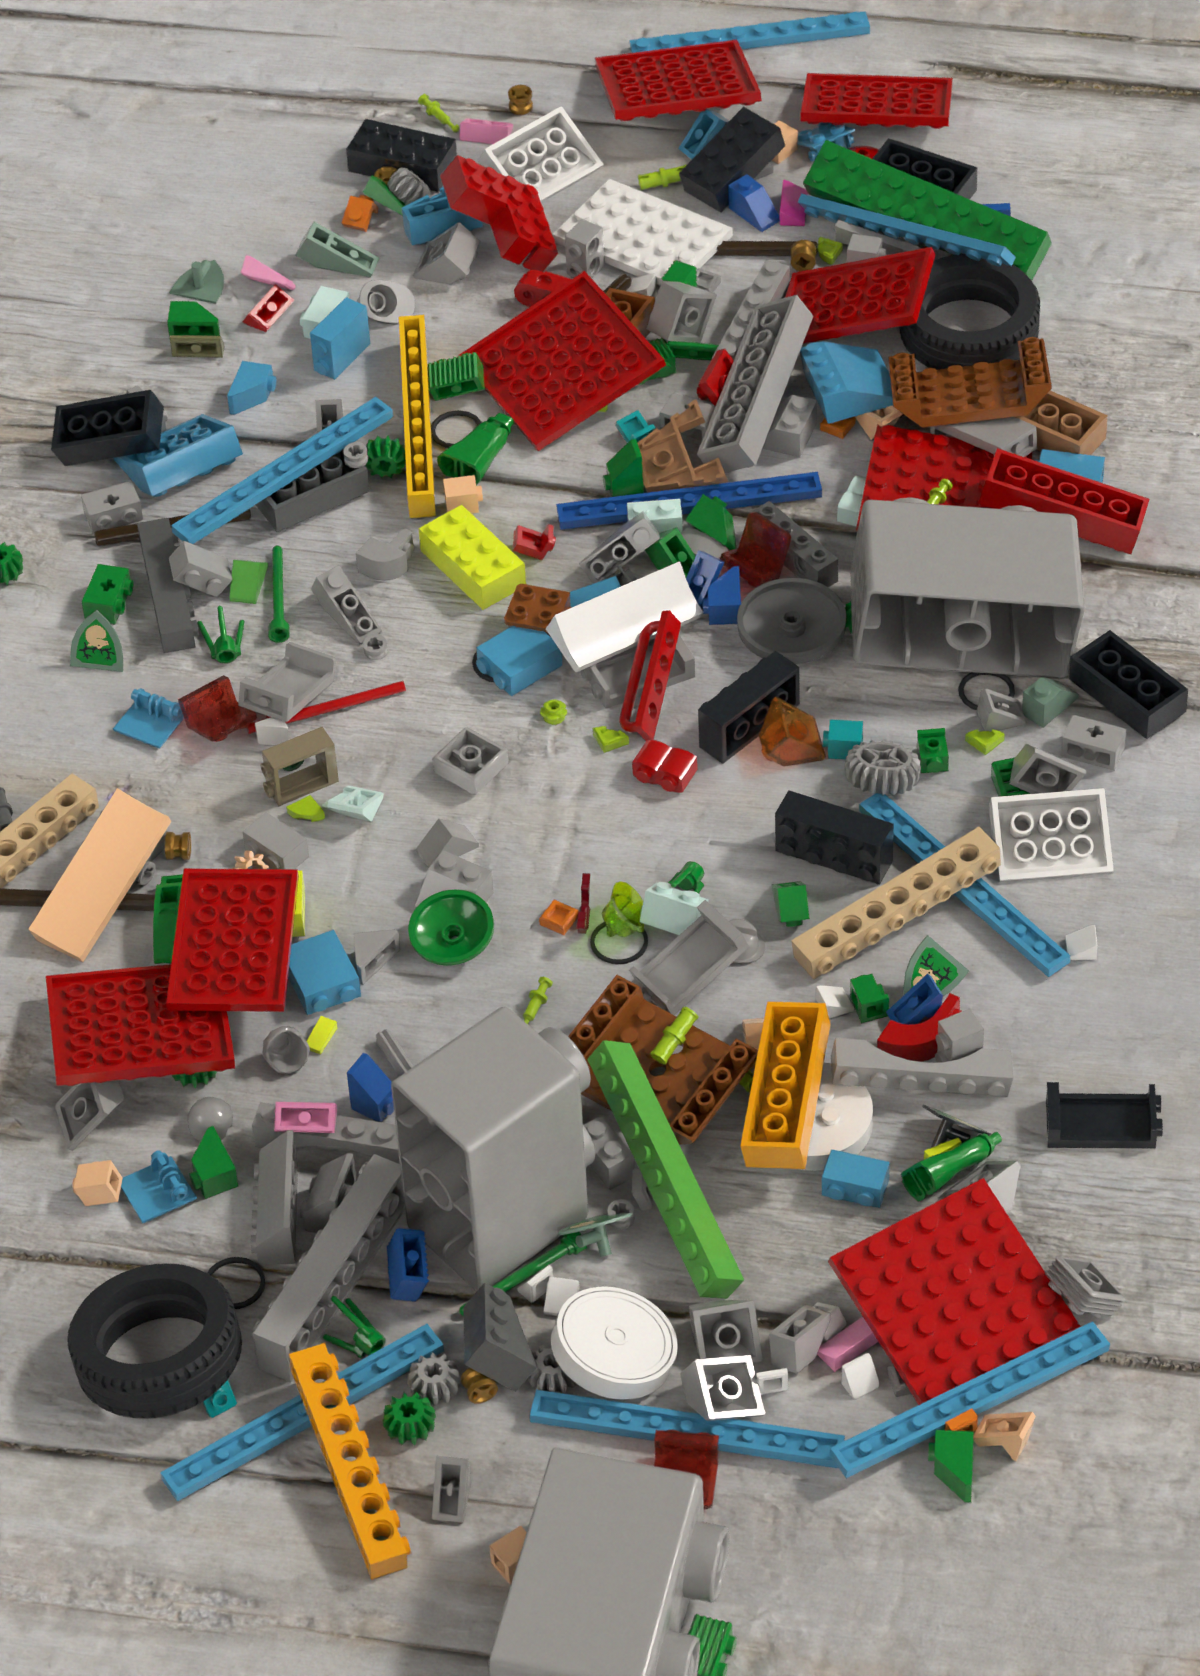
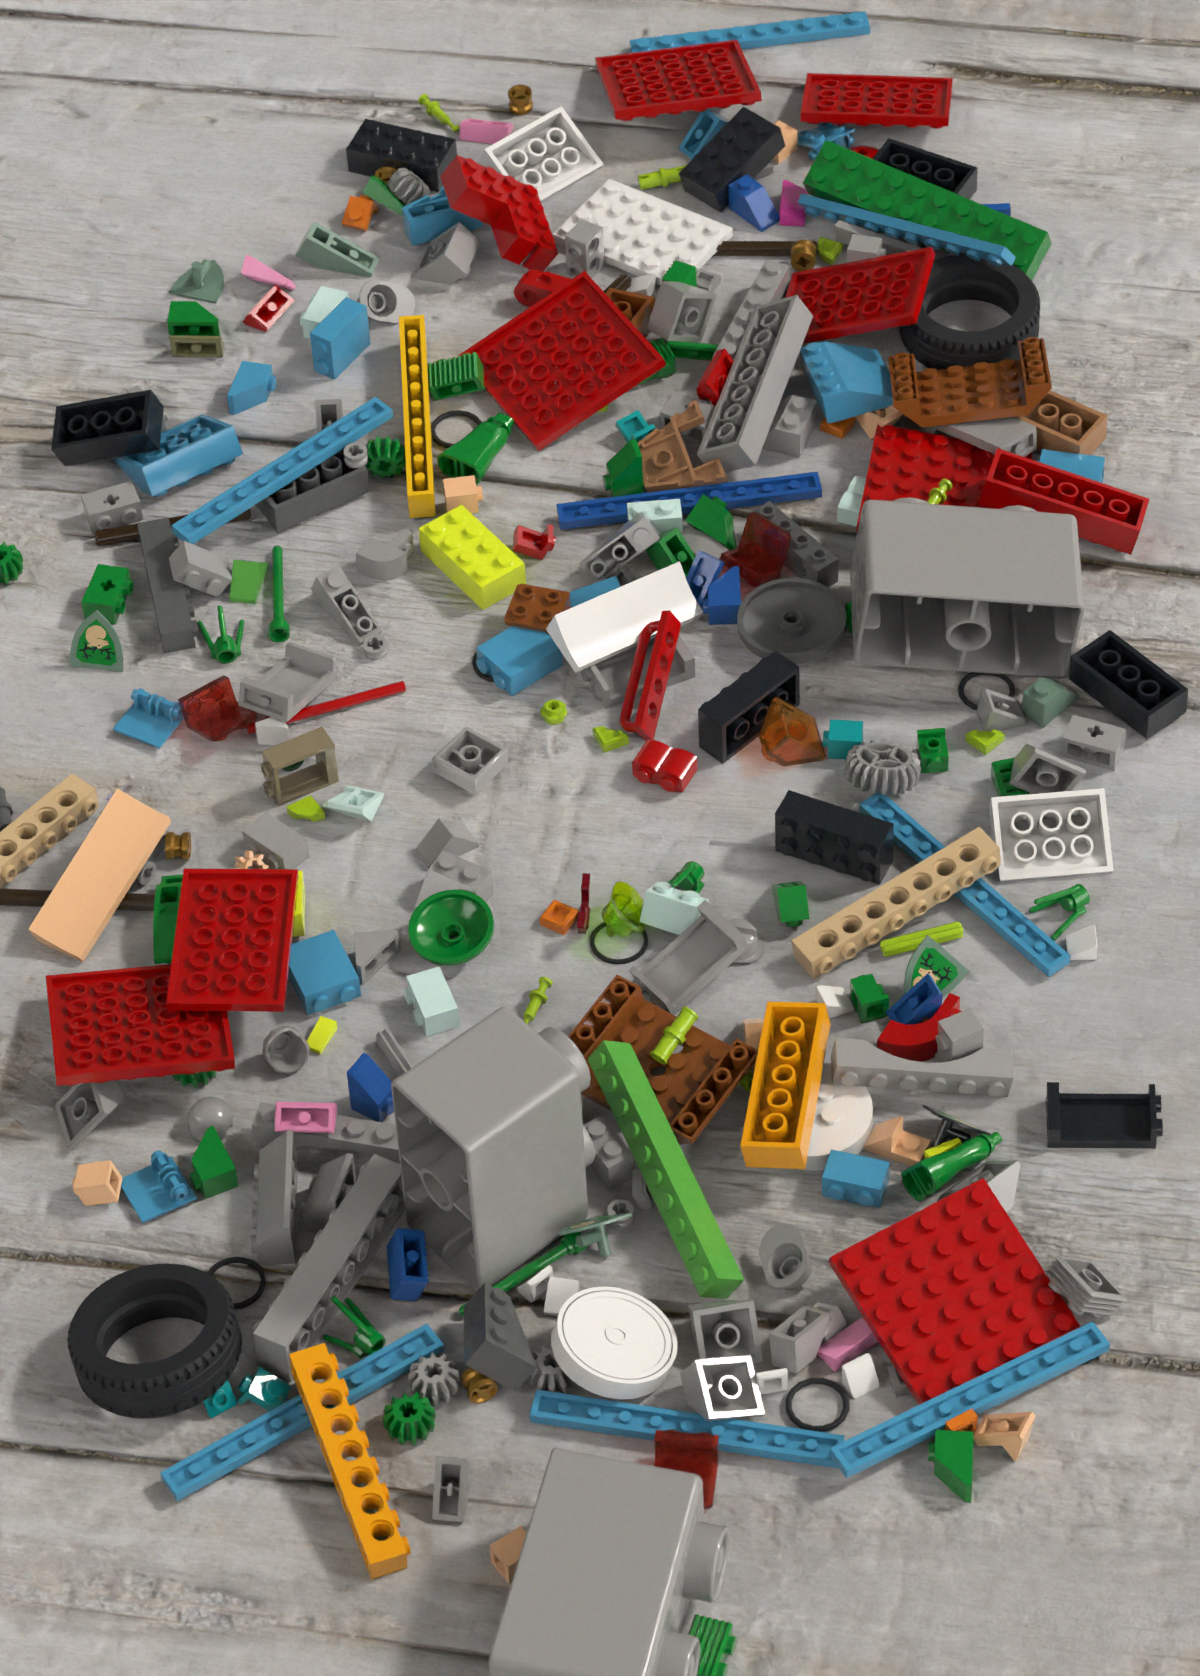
none -> teal bracket [237,1367,291,1411]
none -> light aqua brick [404,966,460,1036]
none -> light grey piece [759,1223,812,1290]
none -> black piece [785,1378,850,1432]
none -> light nougat slope [864,1116,931,1166]
none -> lime axle [880,921,963,957]
none -> green plant [1029,884,1090,941]

